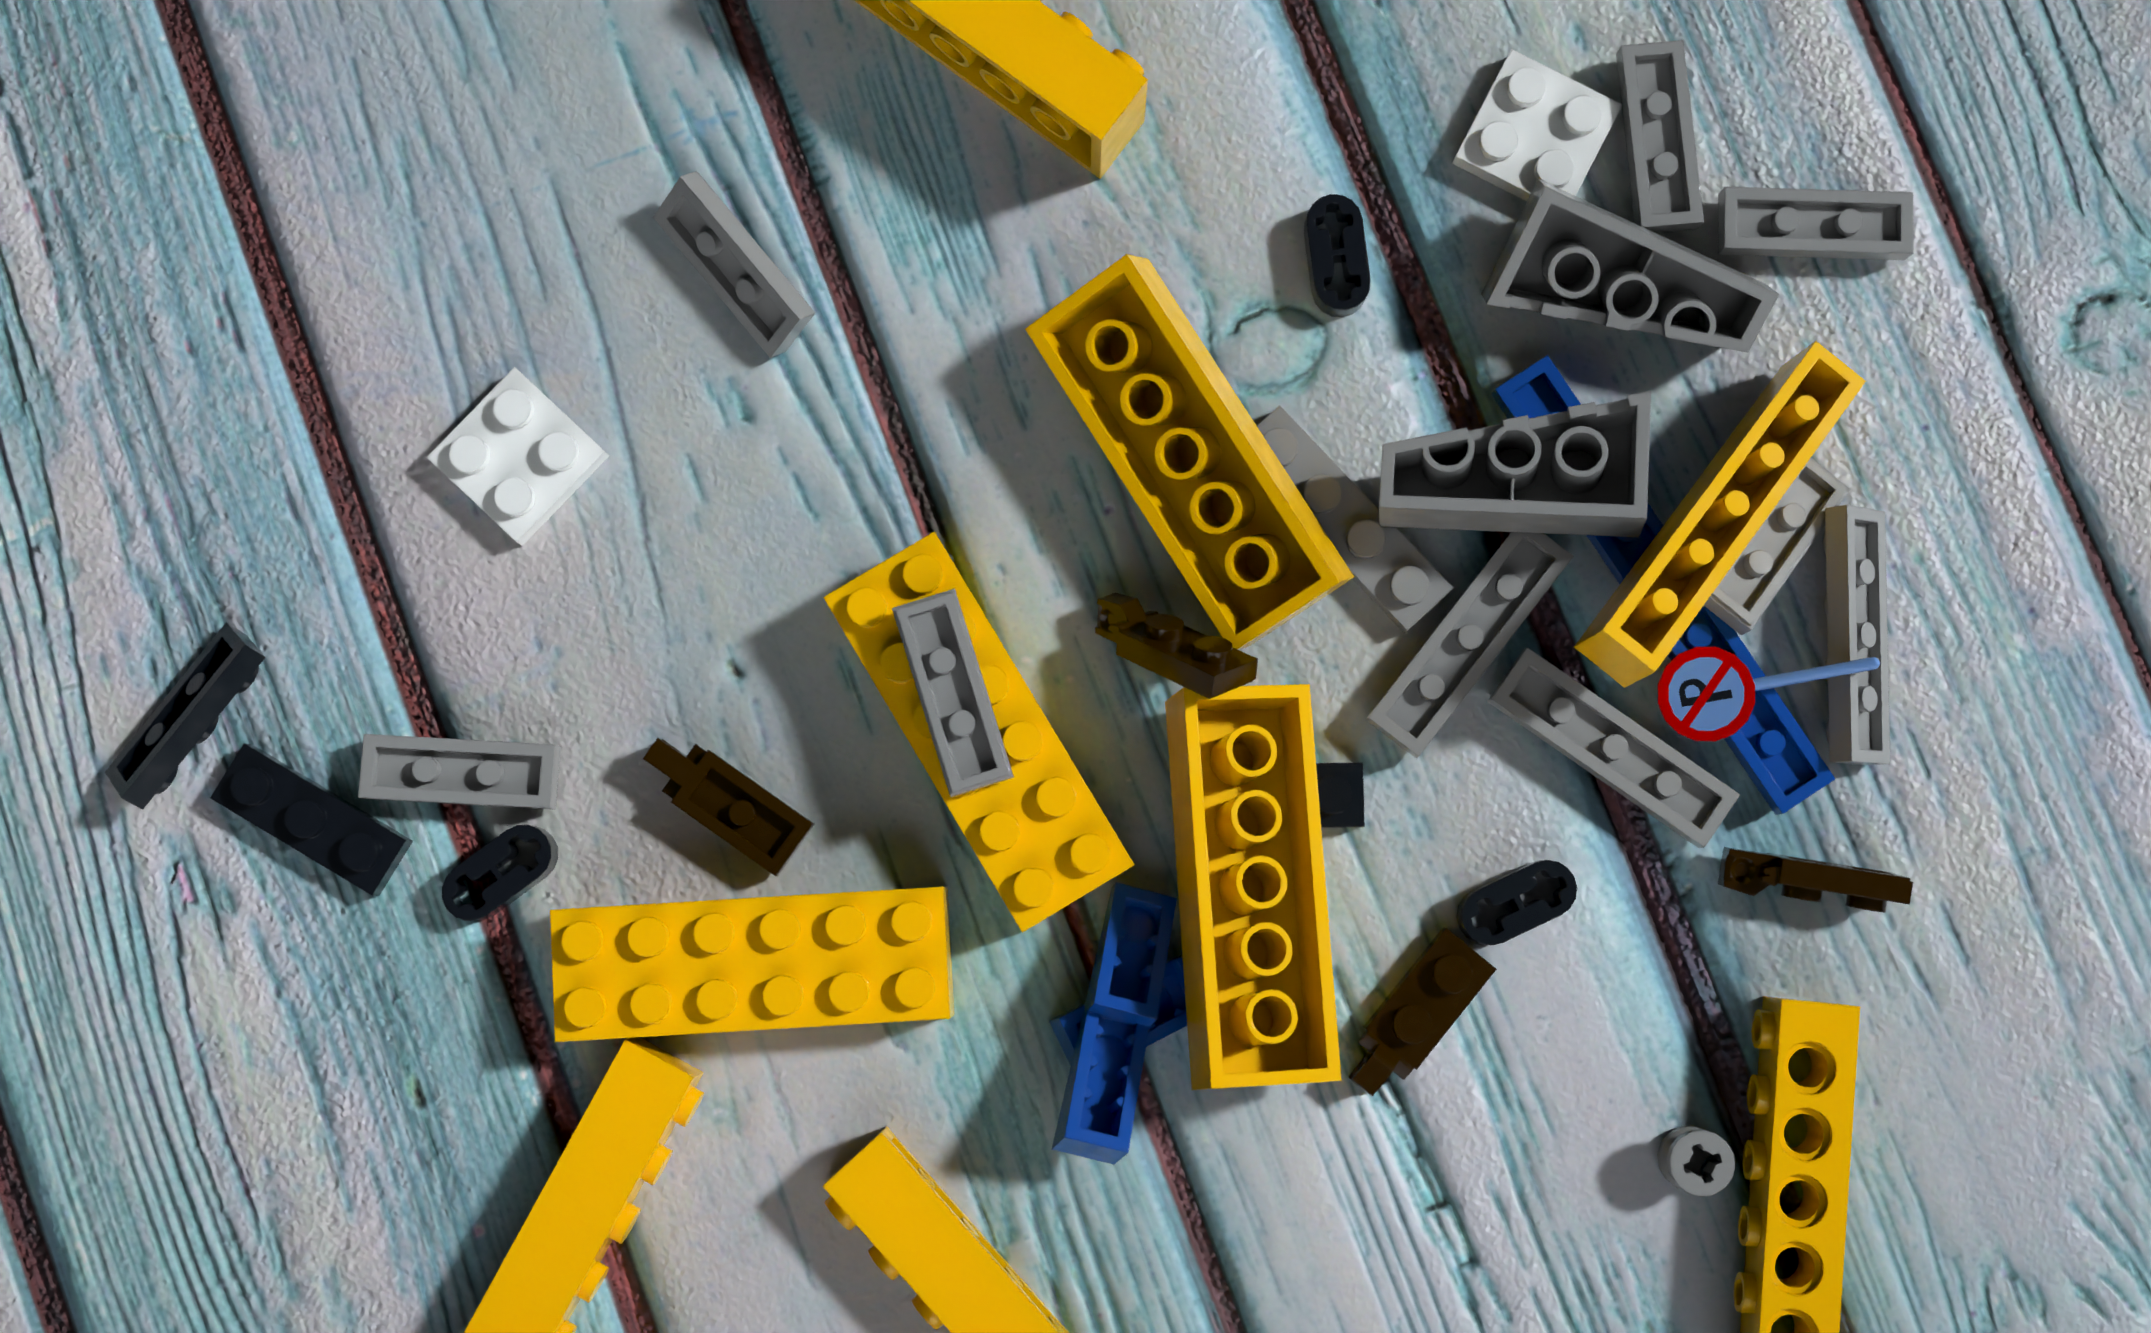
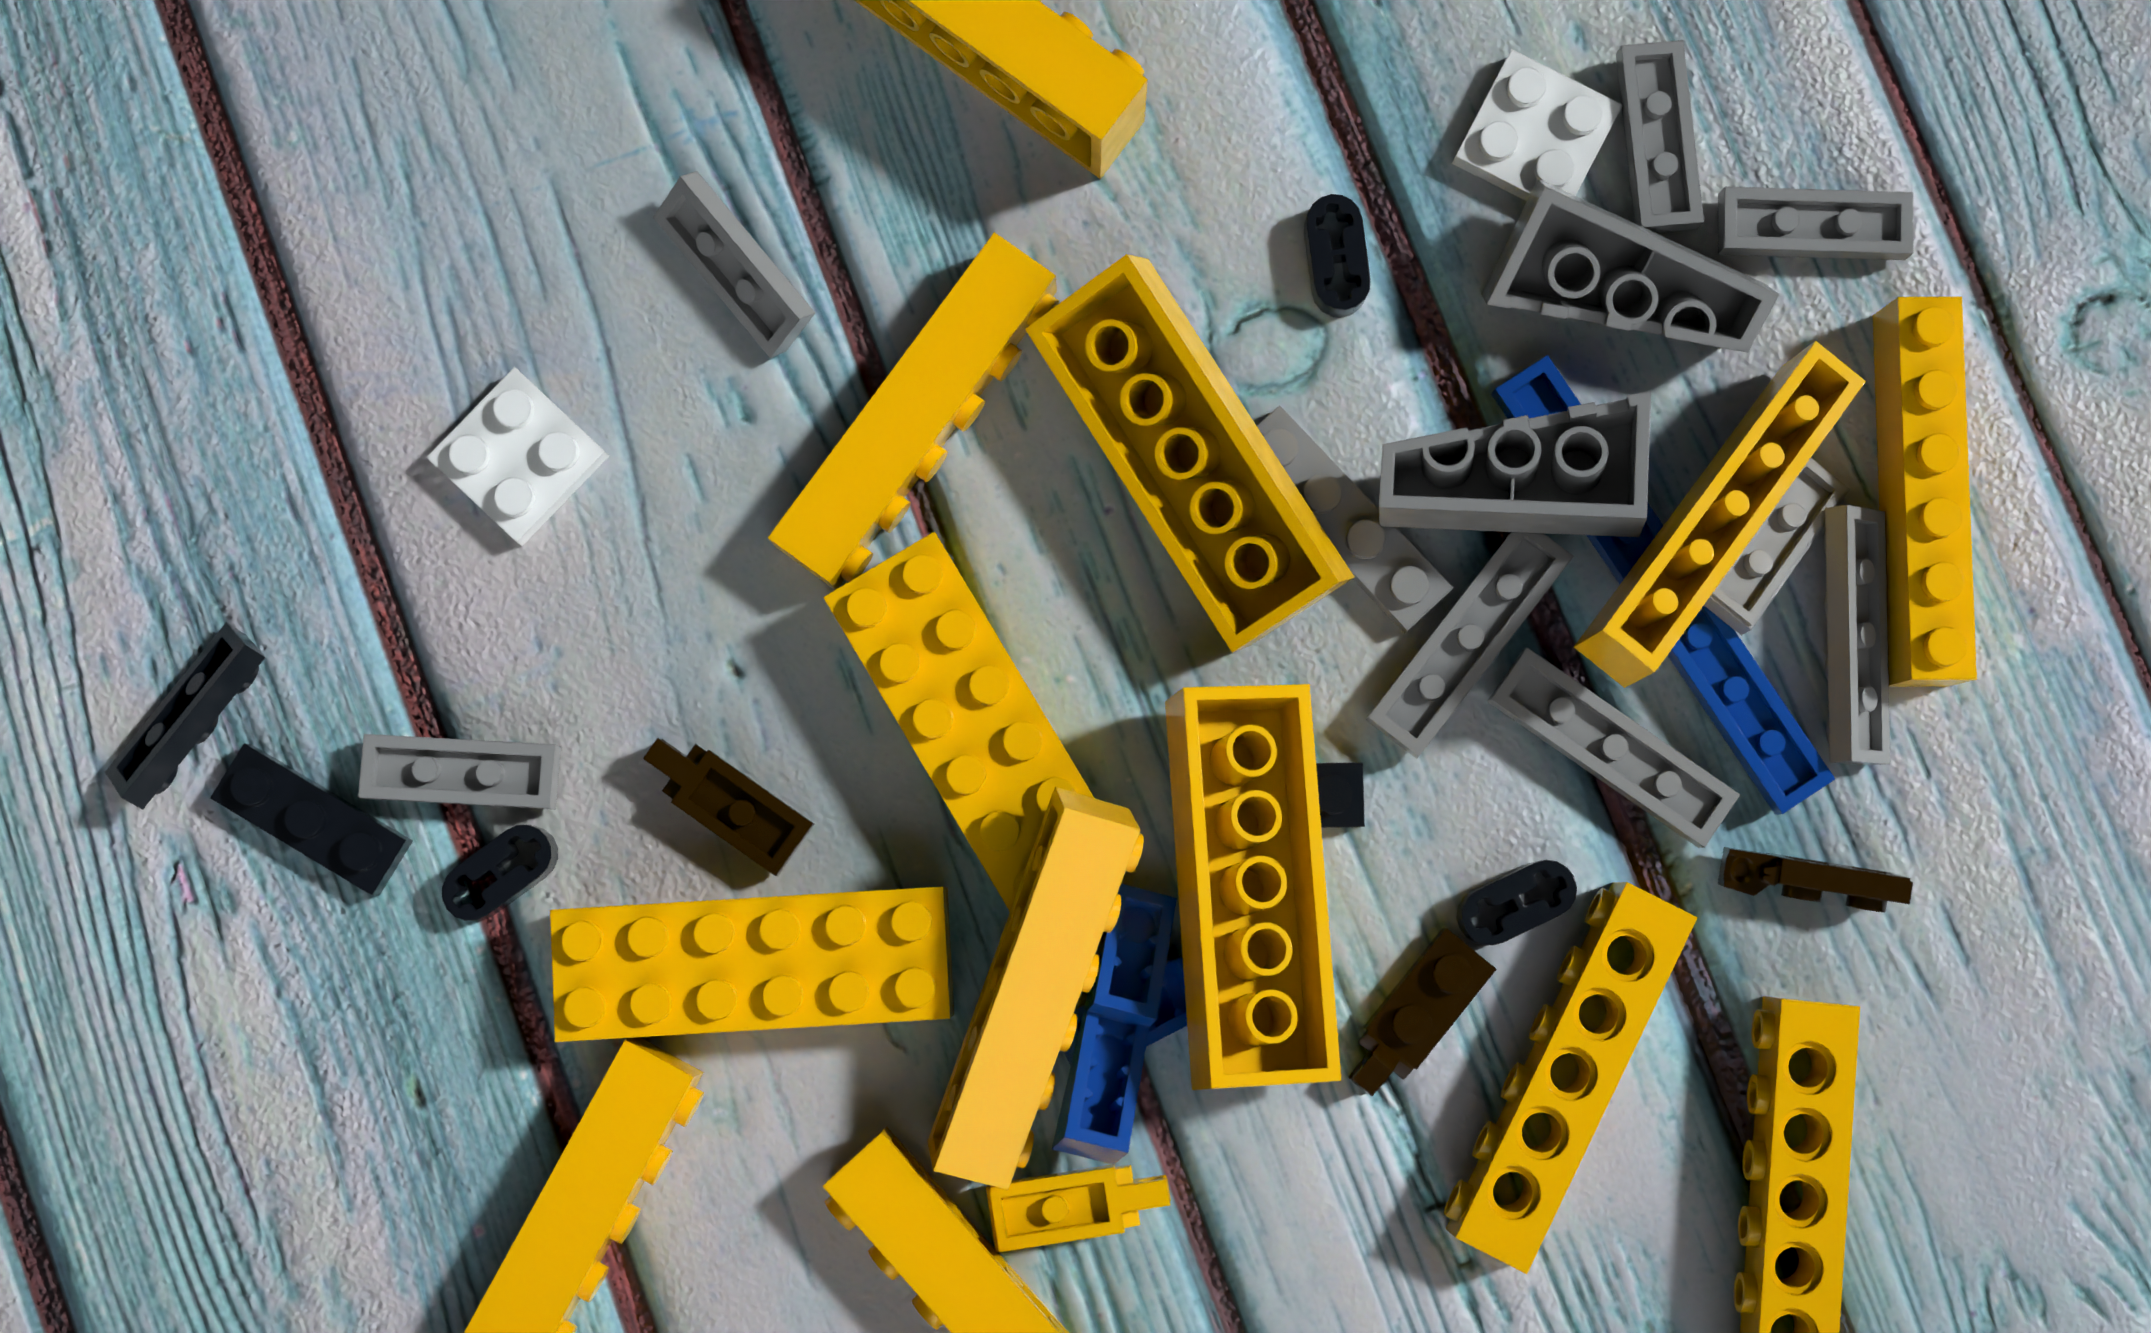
light grey tile [892,588,1014,798] -> none
dark brown hinge [1095,593,1258,699] -> none
piece [1657,647,1880,742] -> none
light grey wheel [1657,1125,1735,1197] -> none
none -> yellow brick [768,232,1059,590]
none -> yellow brick [927,787,1144,1190]
none -> yellow hinge [986,1164,1171,1252]
none -> yellow brick [1444,882,1698,1274]
none -> yellow brick [1872,297,1977,687]

